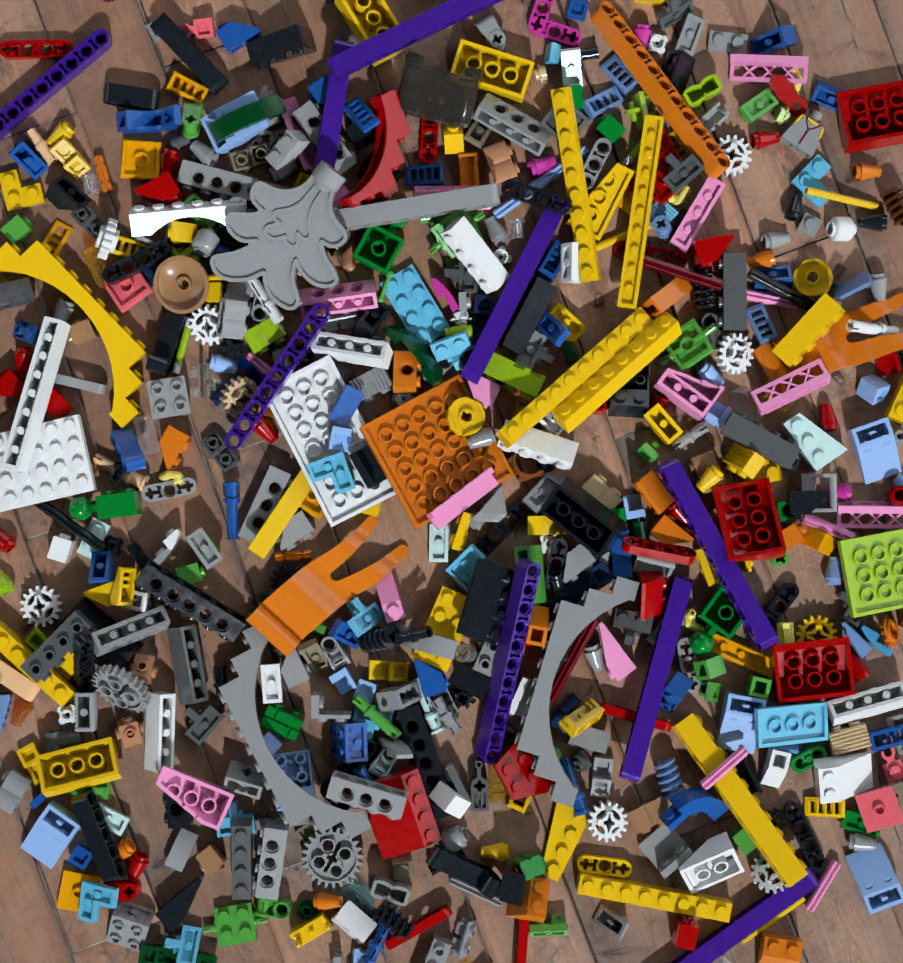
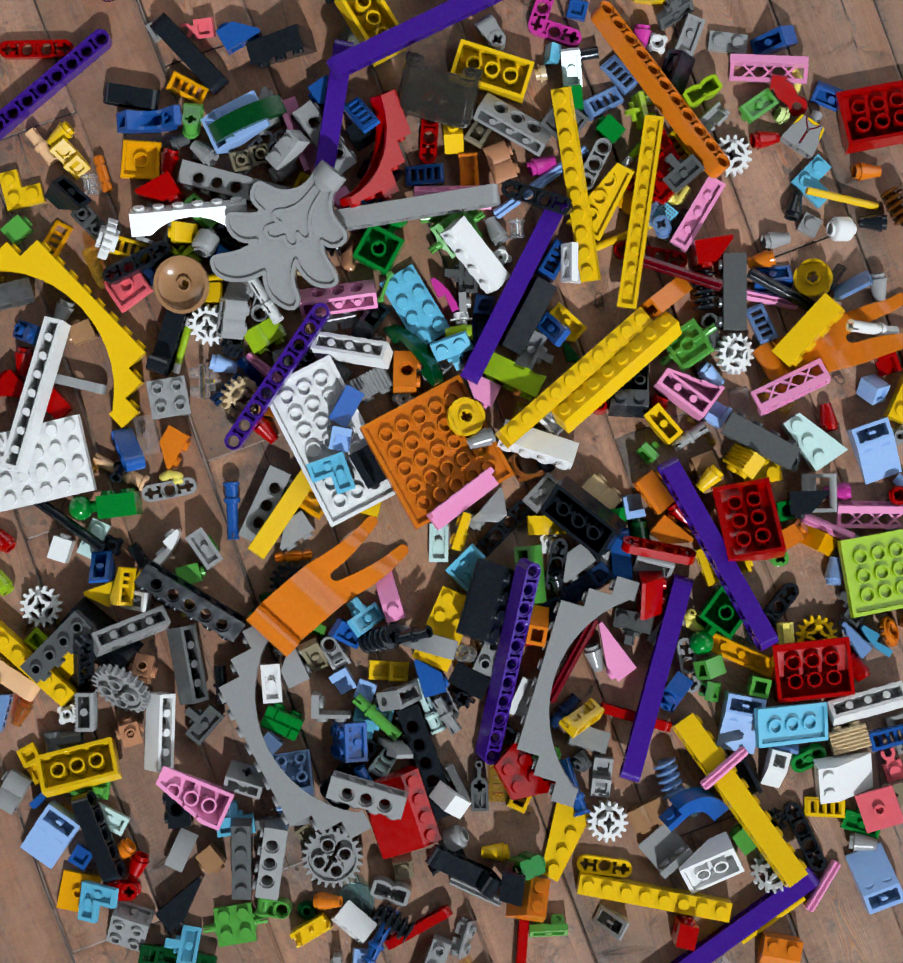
blue slope [8,140,49,181] -> none
dark grey slope [201,430,241,474] -> none

